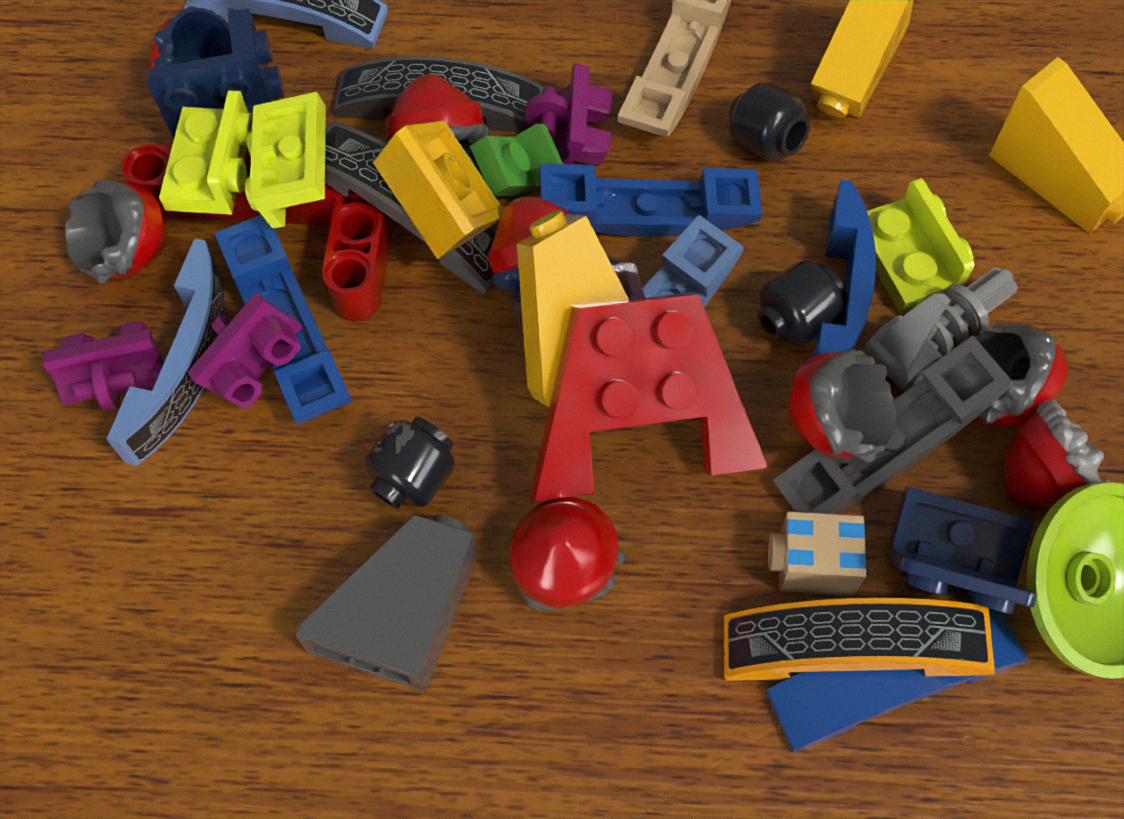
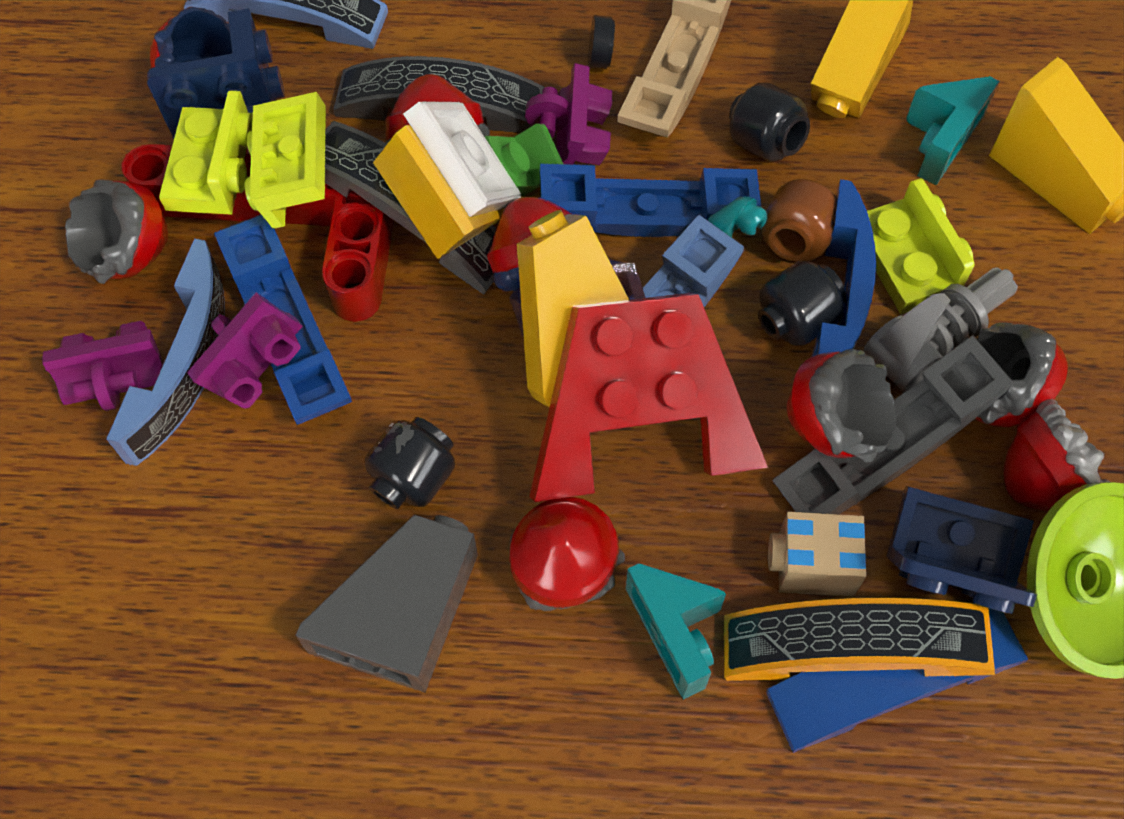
none -> white tile [403,102,521,217]
none -> black tile [588,15,615,69]
none -> teal slope [625,563,726,700]
none -> teal arm [707,196,767,238]
none -> dark orange head [761,179,837,262]
none -> teal slope [906,76,1000,185]

